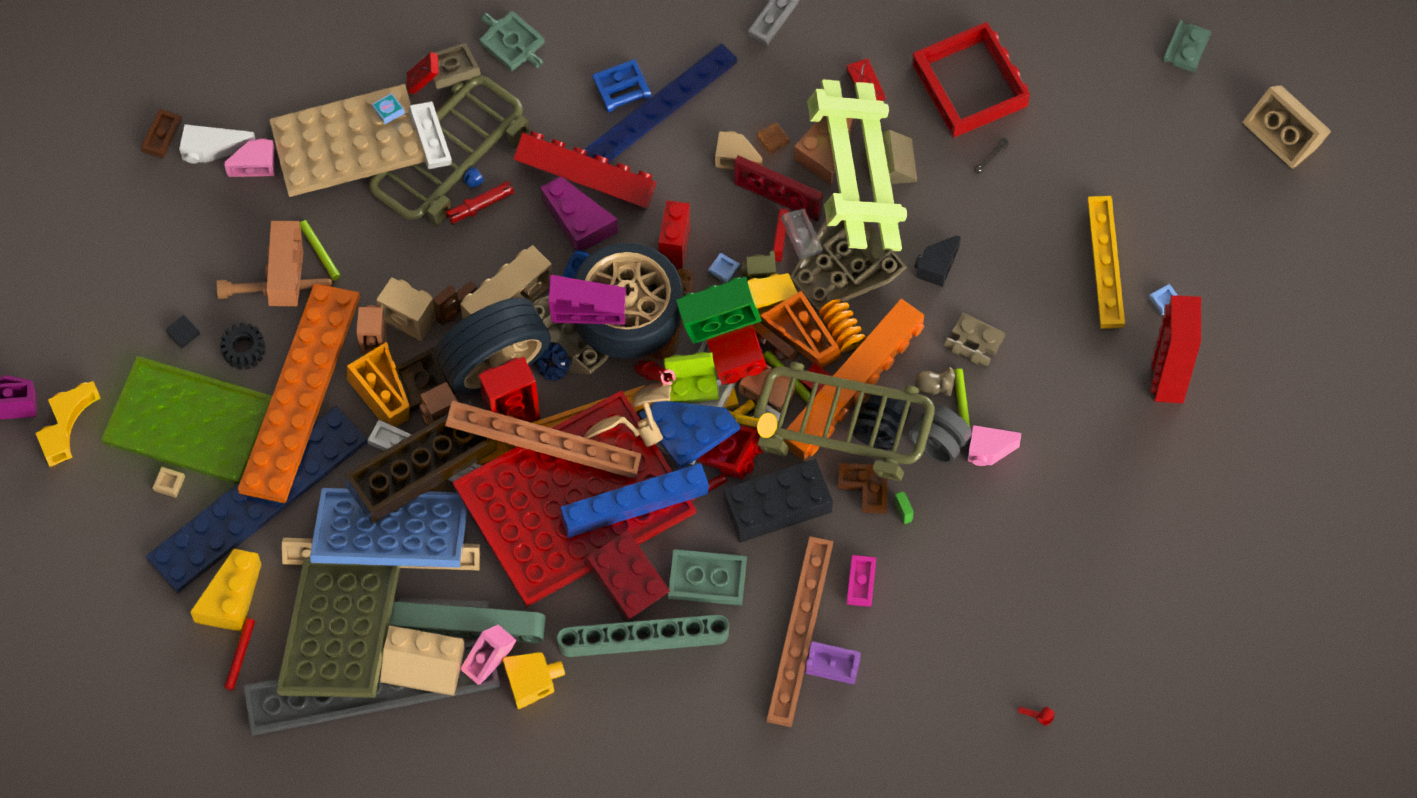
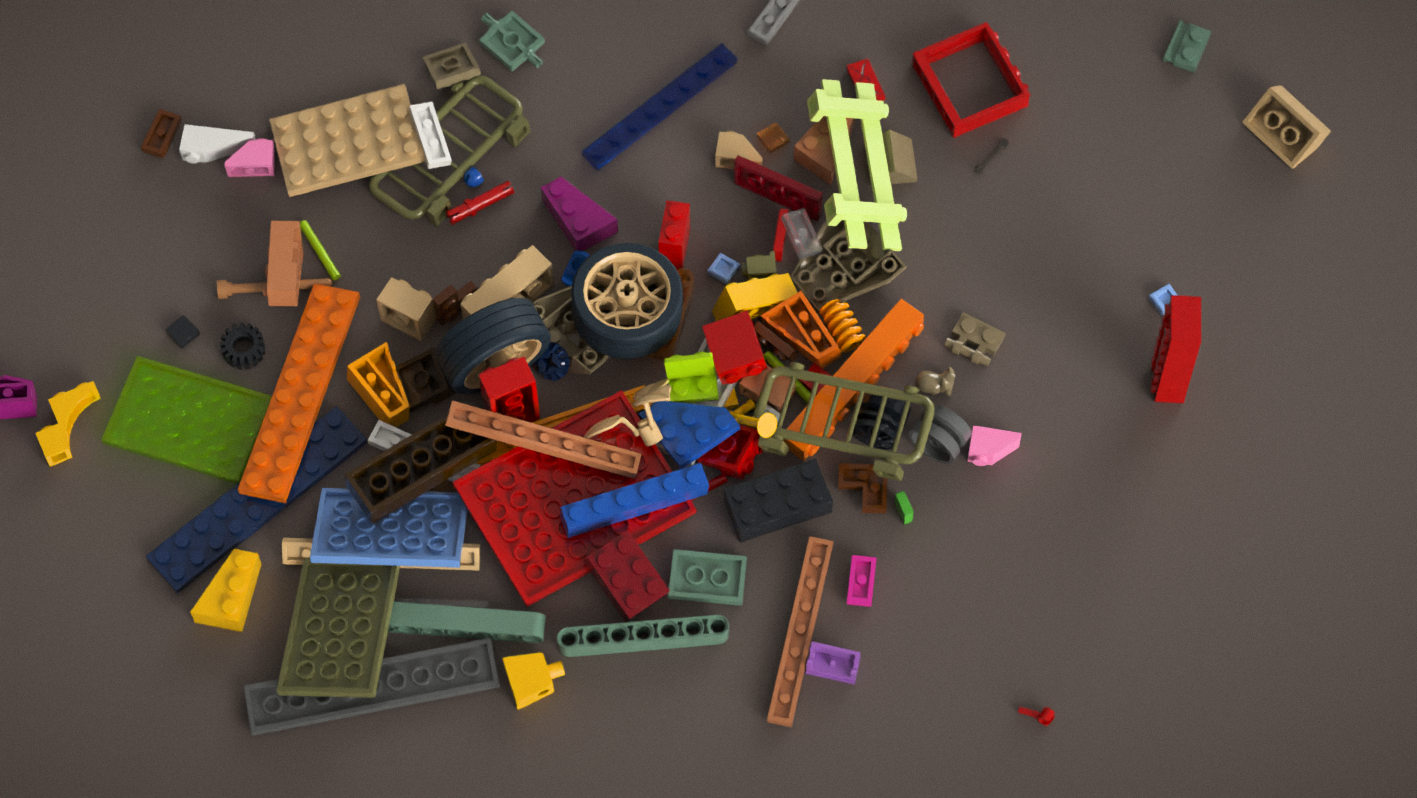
tan tile [152,466,185,498] -> none
red bar [224,618,255,691] -> none
nougat brick [357,305,387,354] -> none
light blue tile [372,93,405,124] -> none
tan slope [380,626,465,696] -> none
red tile [406,52,439,94] -> none
nougat brick [419,382,458,426] -> none
bright pink slope [461,625,516,685] -> none
red brick [514,131,657,208] -> none
magenta wedge [549,275,627,325] -> none
blue plate [592,59,651,113] -> none
red pin [635,360,675,385] -> none
green brick [676,276,762,344] -> none
black slope [914,235,961,287] -> none
lime bar [954,369,970,427] -> none
yellow plate [1087,196,1125,329] -> none

